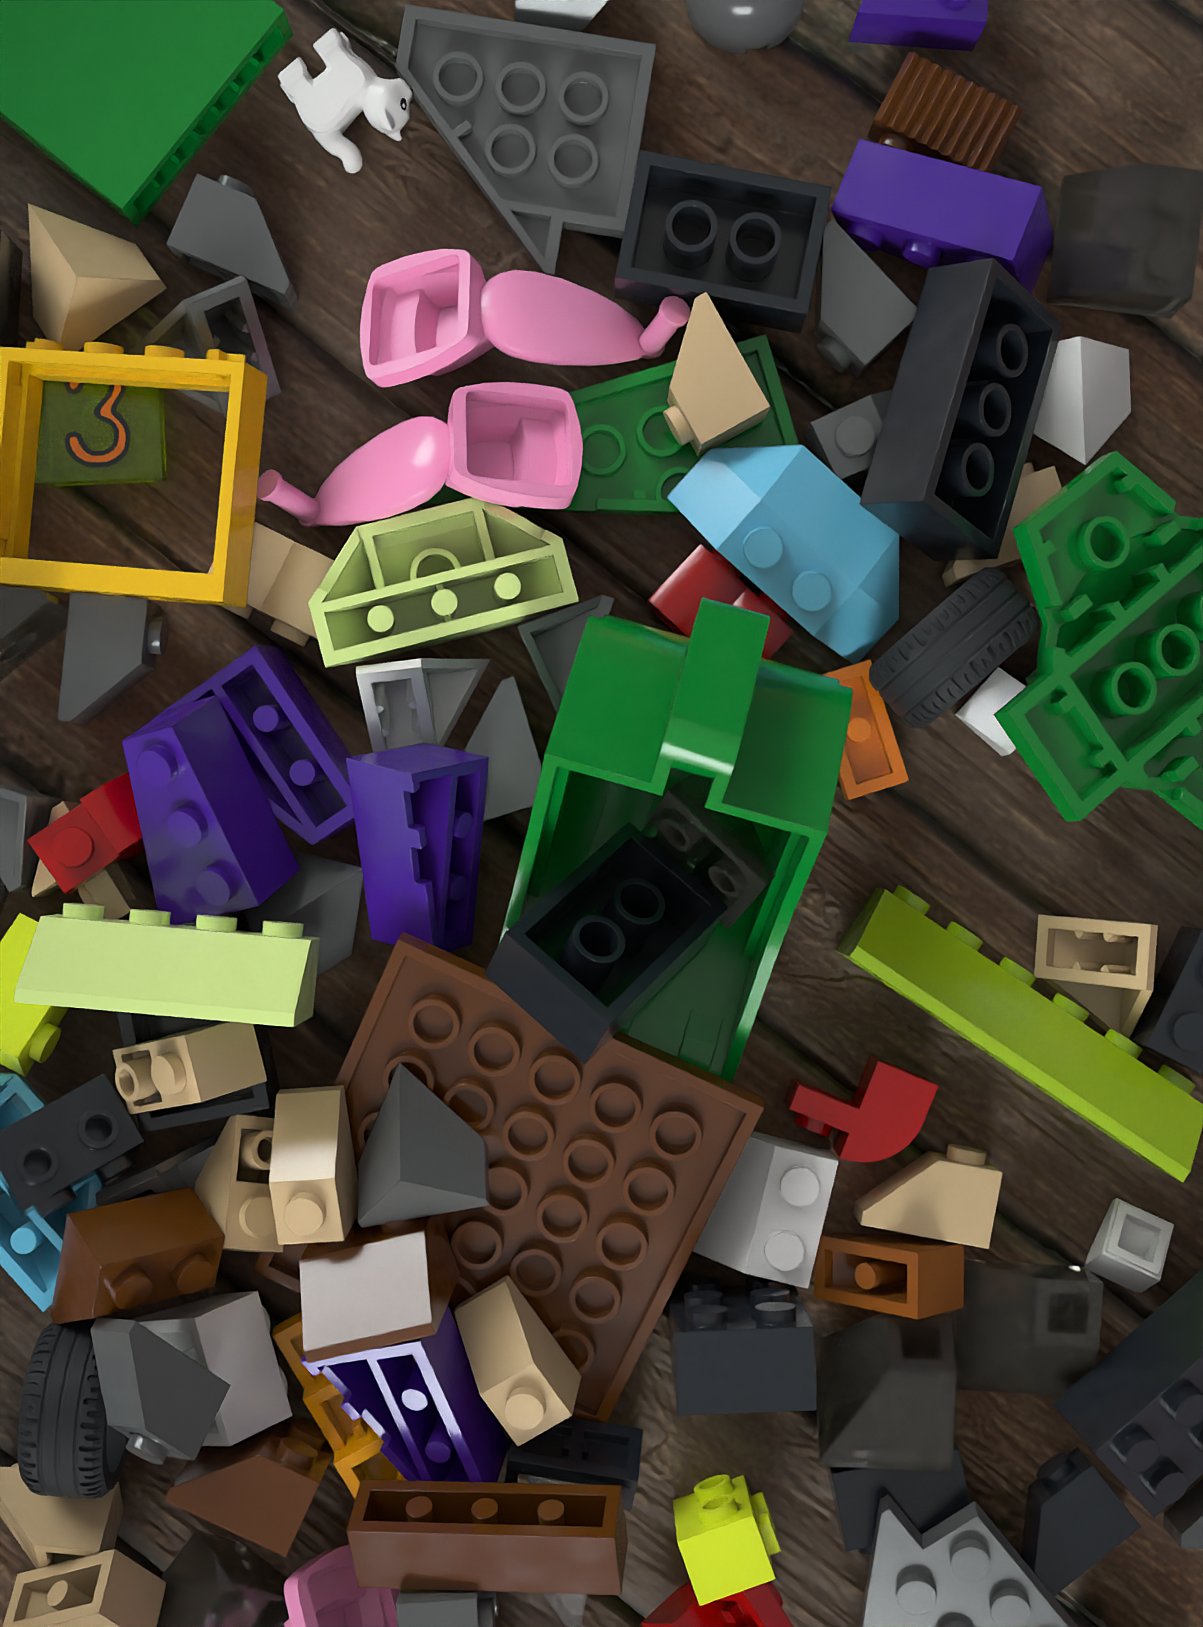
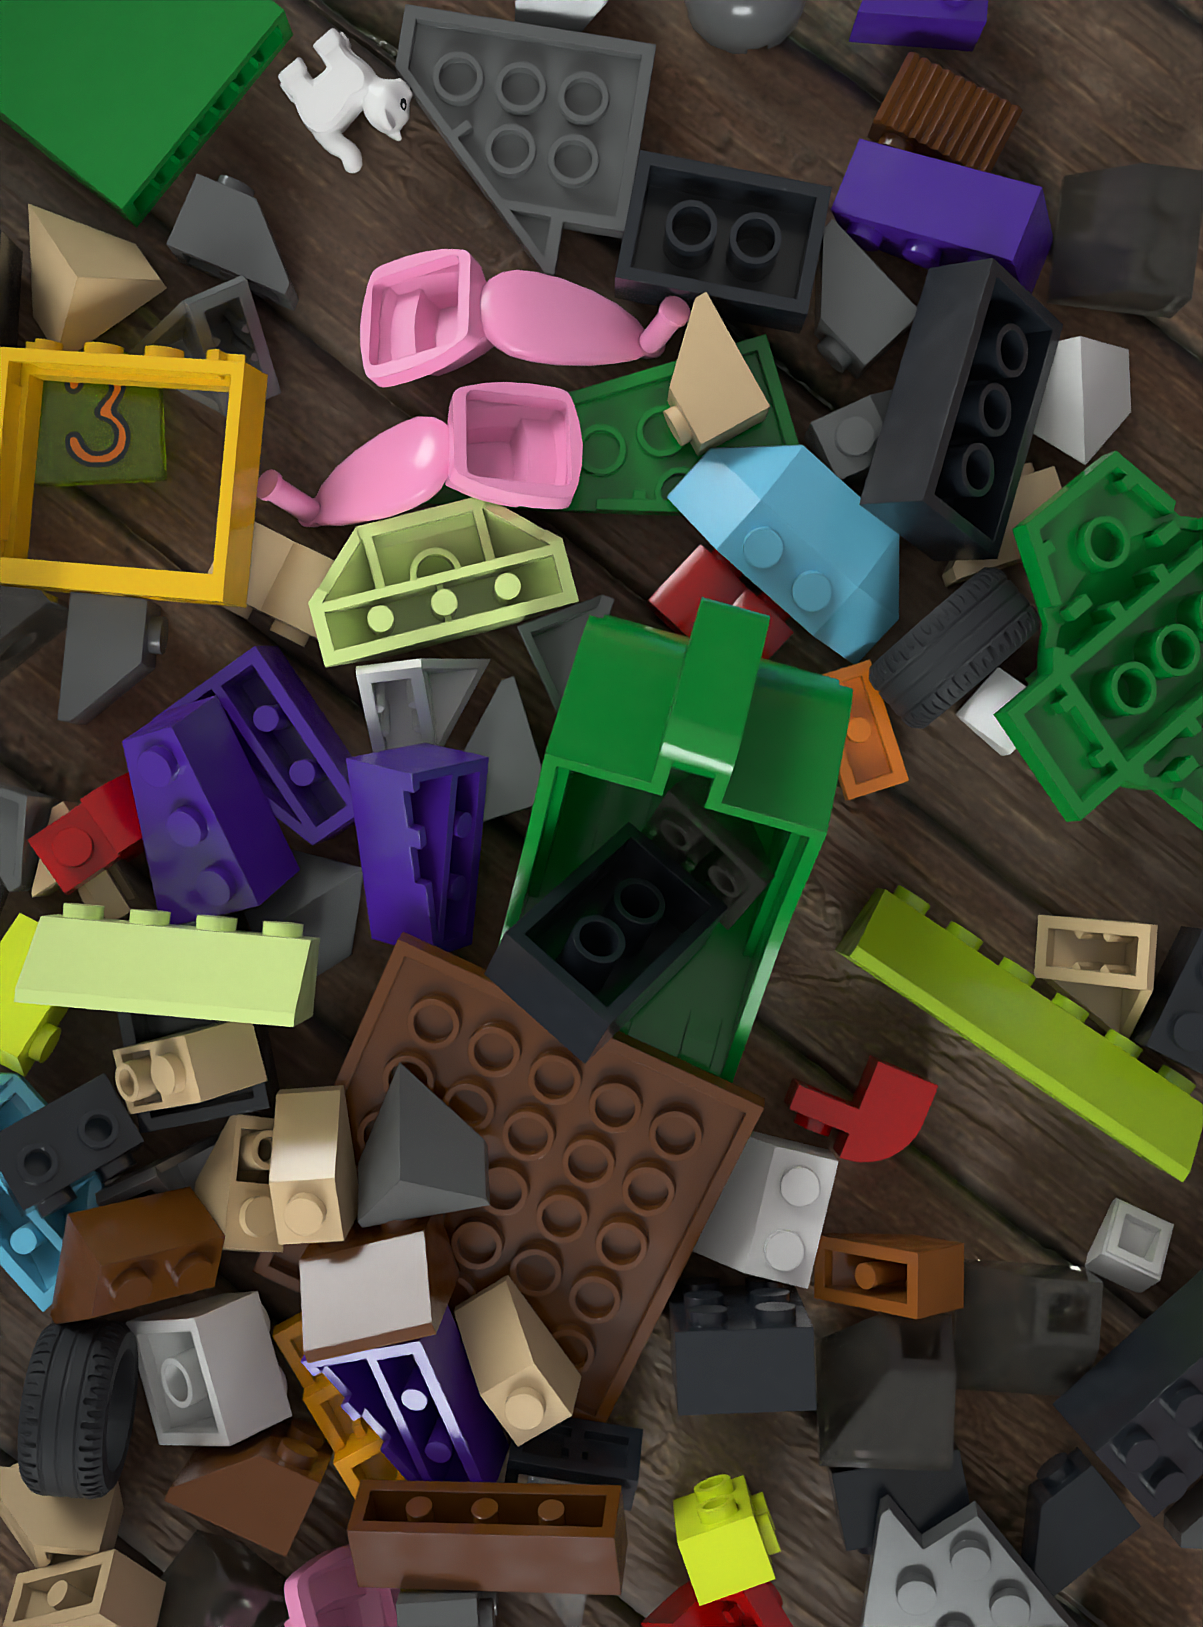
dark grey slope [90,1317,231,1465] -> none
tan slope [853,1144,1003,1249] -> none

